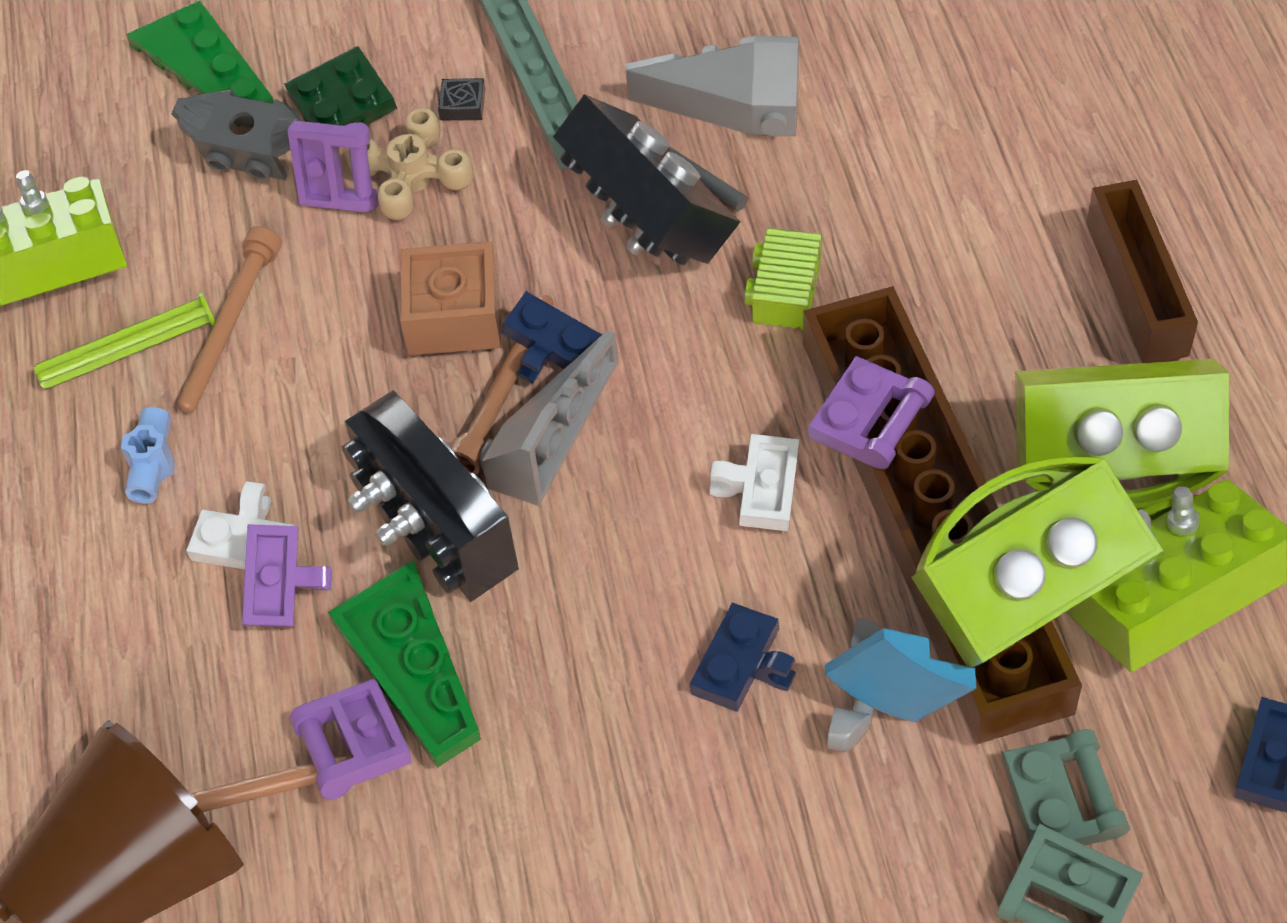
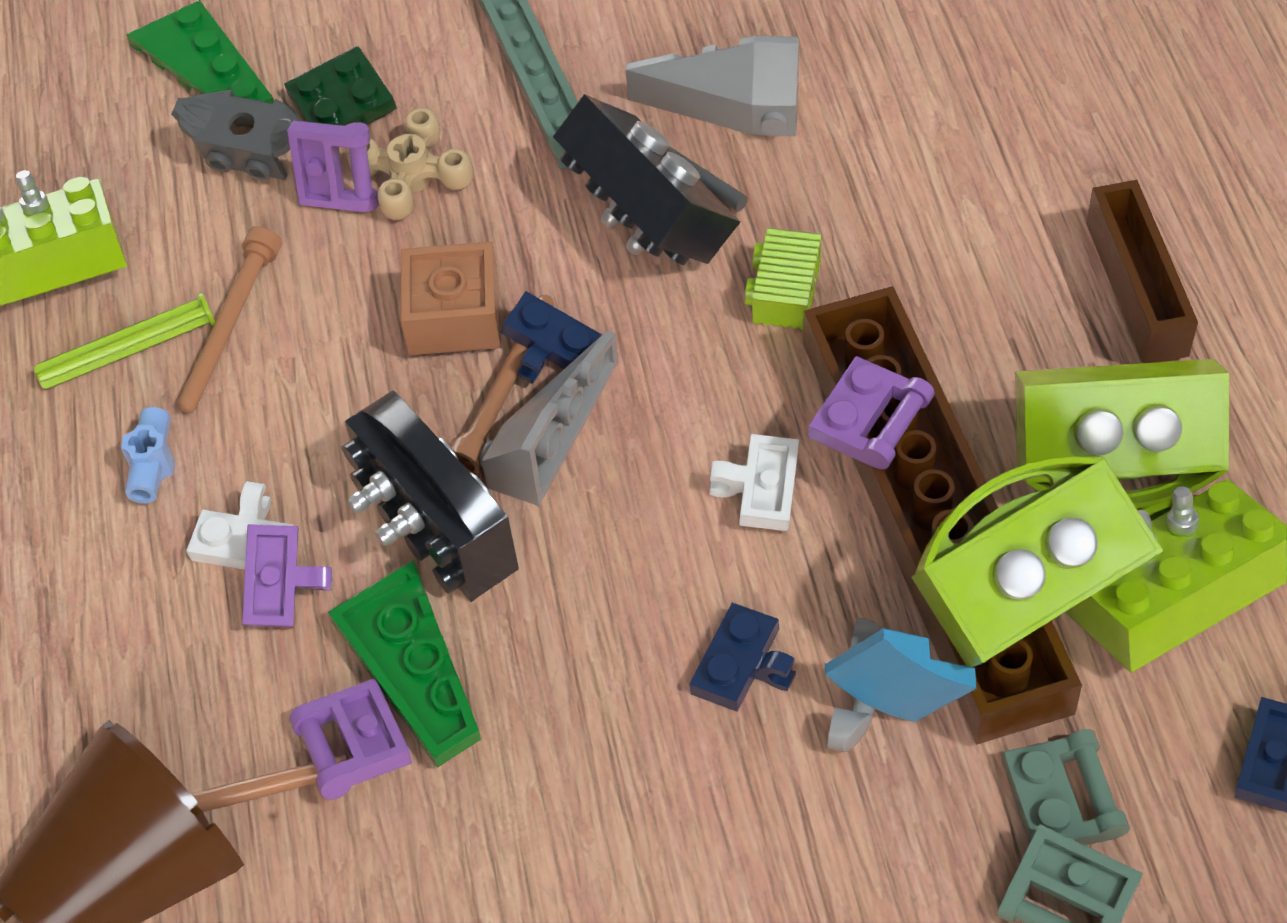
black tile [438,78,486,120] -> none

